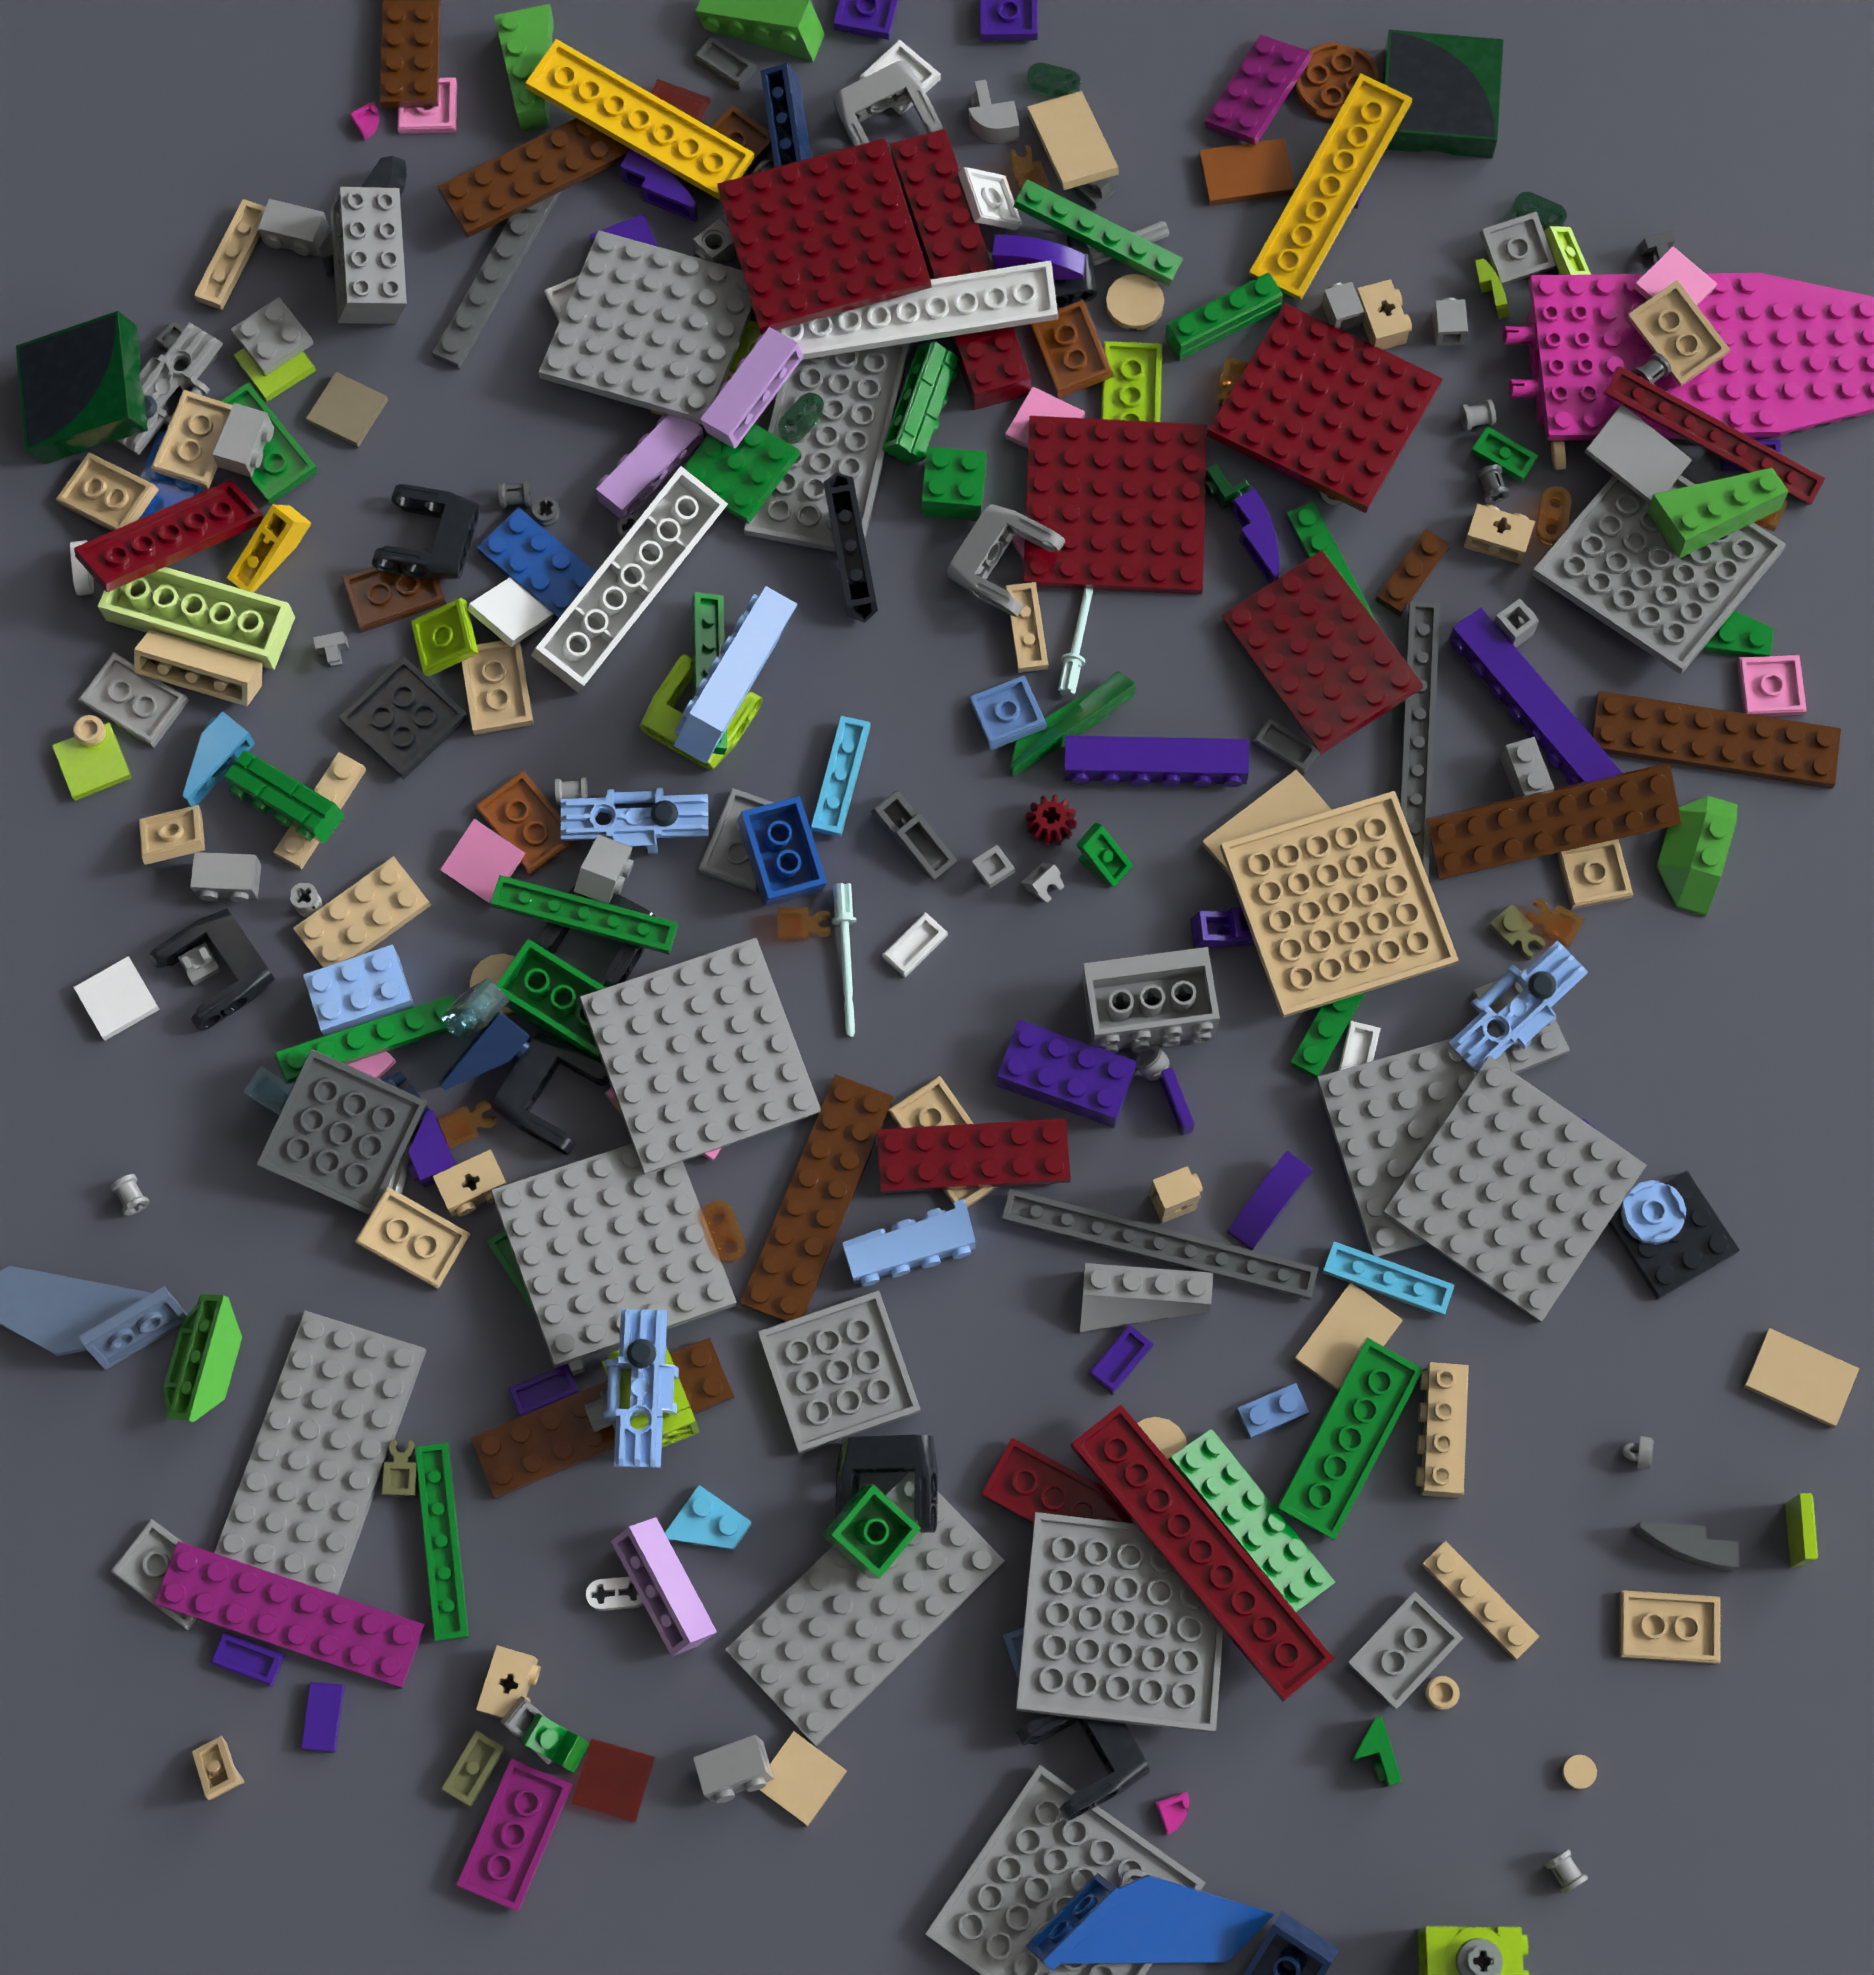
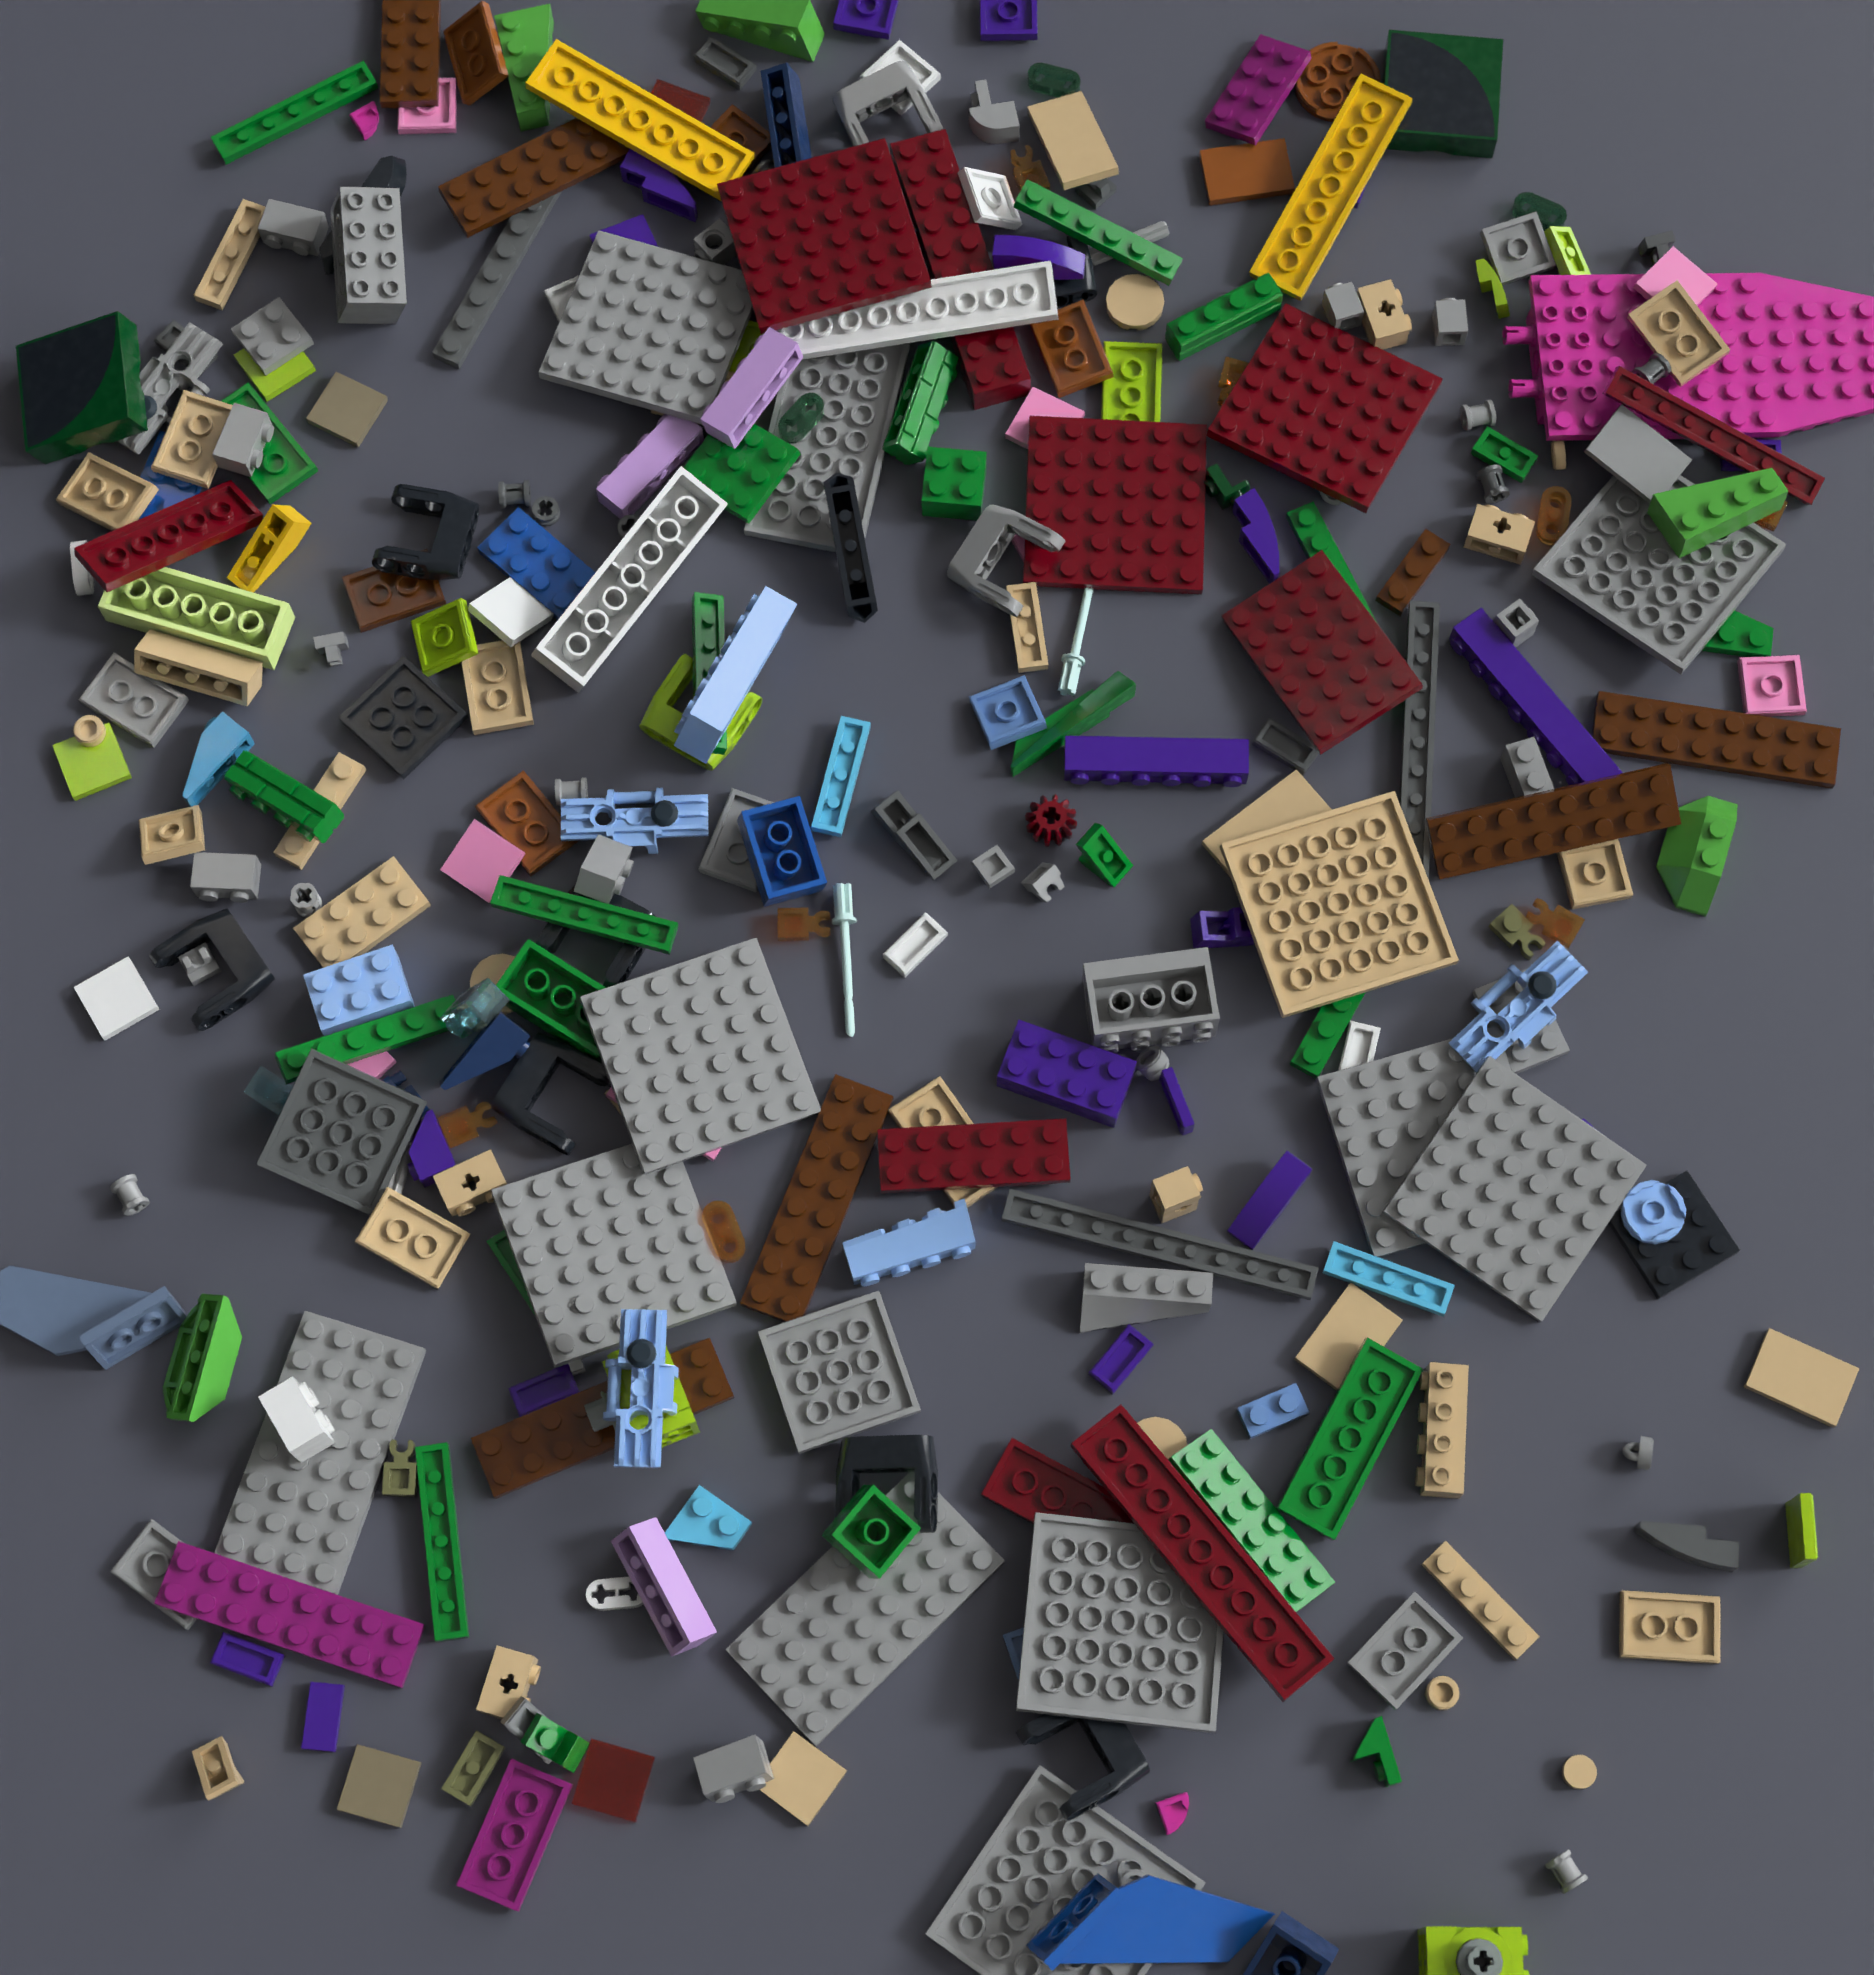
none -> green plate [211,60,378,165]
none -> white brick [258,1376,335,1463]
none -> dark tan tile [336,1744,422,1828]
none -> dark orange tile [443,1,509,106]

